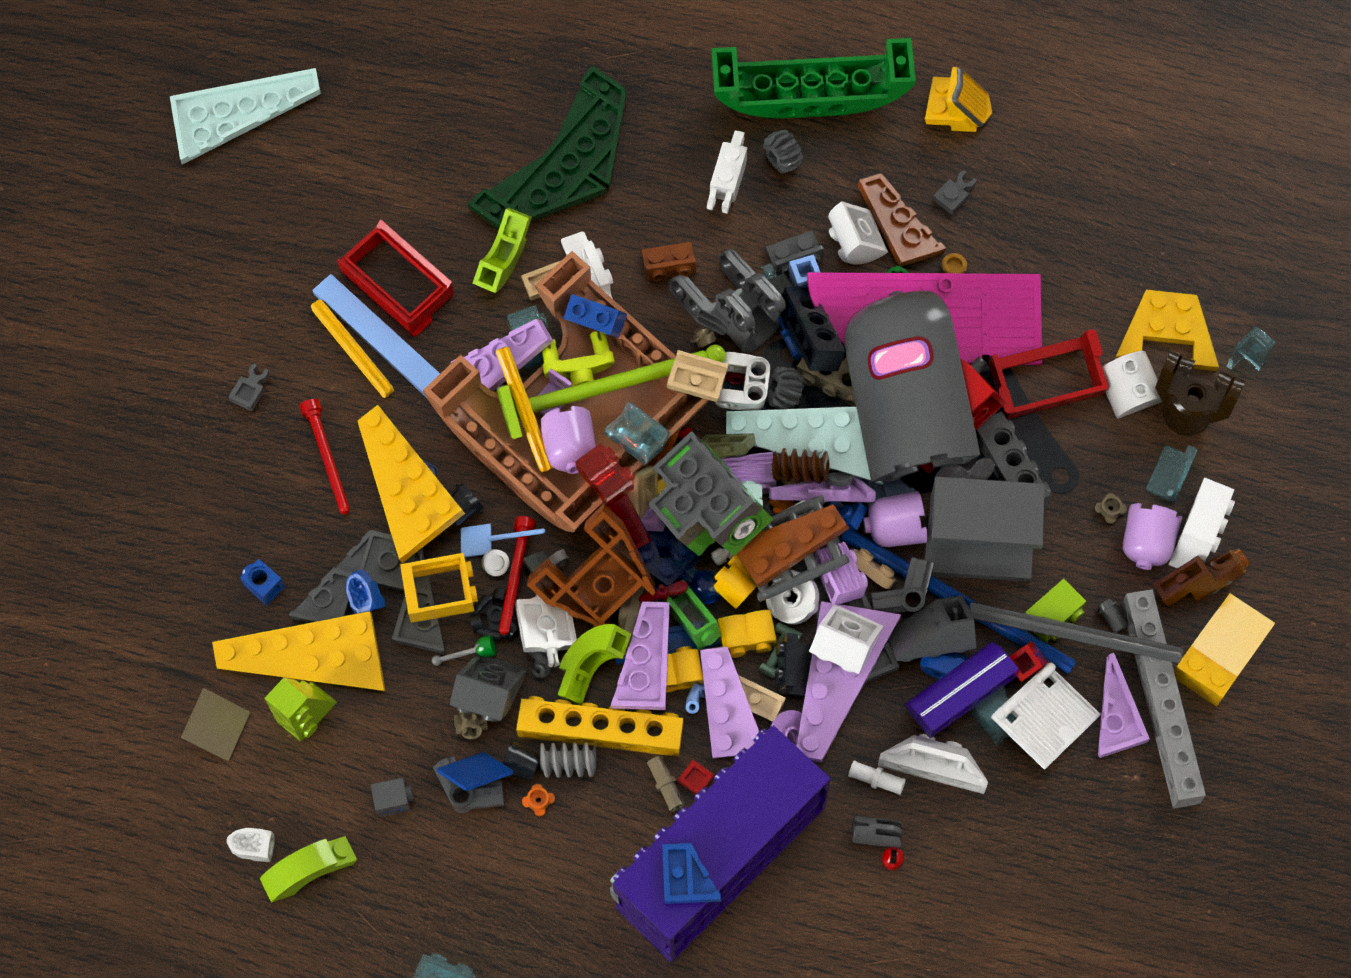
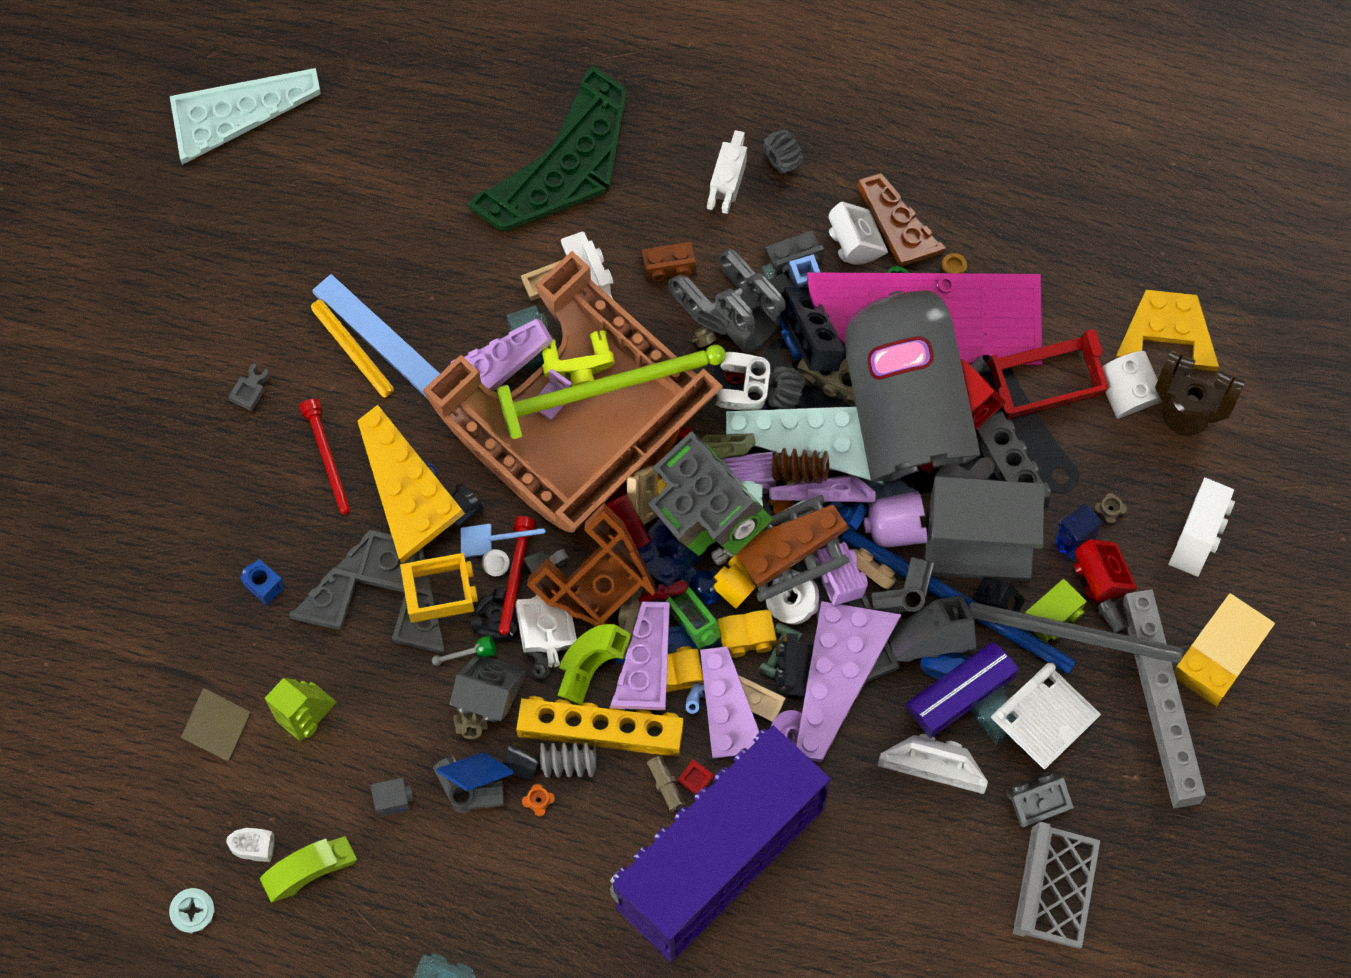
yellow wing [212,611,386,691] -> none
red piece [337,219,454,337] -> none
blue rock [346,569,385,614] -> none
lime arch [472,208,532,293] -> none
yellow axle [496,346,553,472] -> none
lavender cylinder [540,406,596,474] -> none
blue brick [563,294,627,338] -> none
clear red brick [575,443,635,507] -> none
clear light blue bracket [604,402,670,465] -> none
lavender tile [641,507,665,532] -> none
blue wing [662,843,721,904] -> none
tan plate [667,350,729,402] -> none
green slope [711,38,916,118] -> none
white slope [809,604,883,674] -> none
dark grey piece [826,472,853,486] -> none
white pin [848,760,906,795] -> none
dark grey arm [851,816,902,848] -> none
red hinge [882,847,904,870] -> none
yellow piece [925,67,992,132] -> none
dark grey plate [933,170,976,215] -> none
red brick [1010,641,1048,682] -> none
lavender wing [1098,653,1150,758] -> none
lavender cylinder [1123,503,1182,570] -> none
clear light blue panel [1146,445,1198,503] -> none
reddish brown plate [1153,548,1251,607] -> none
clear light blue panel [1226,326,1276,370] -> none
none -> light aqua gear [169,888,215,934]
none -> black bracket [972,578,1025,612]
none -> dark grey bracket [1006,772,1074,827]
none -> light grey fence [1013,822,1100,949]
none -> clear blue brick [1055,503,1103,560]
none -> red brick [1074,539,1138,603]

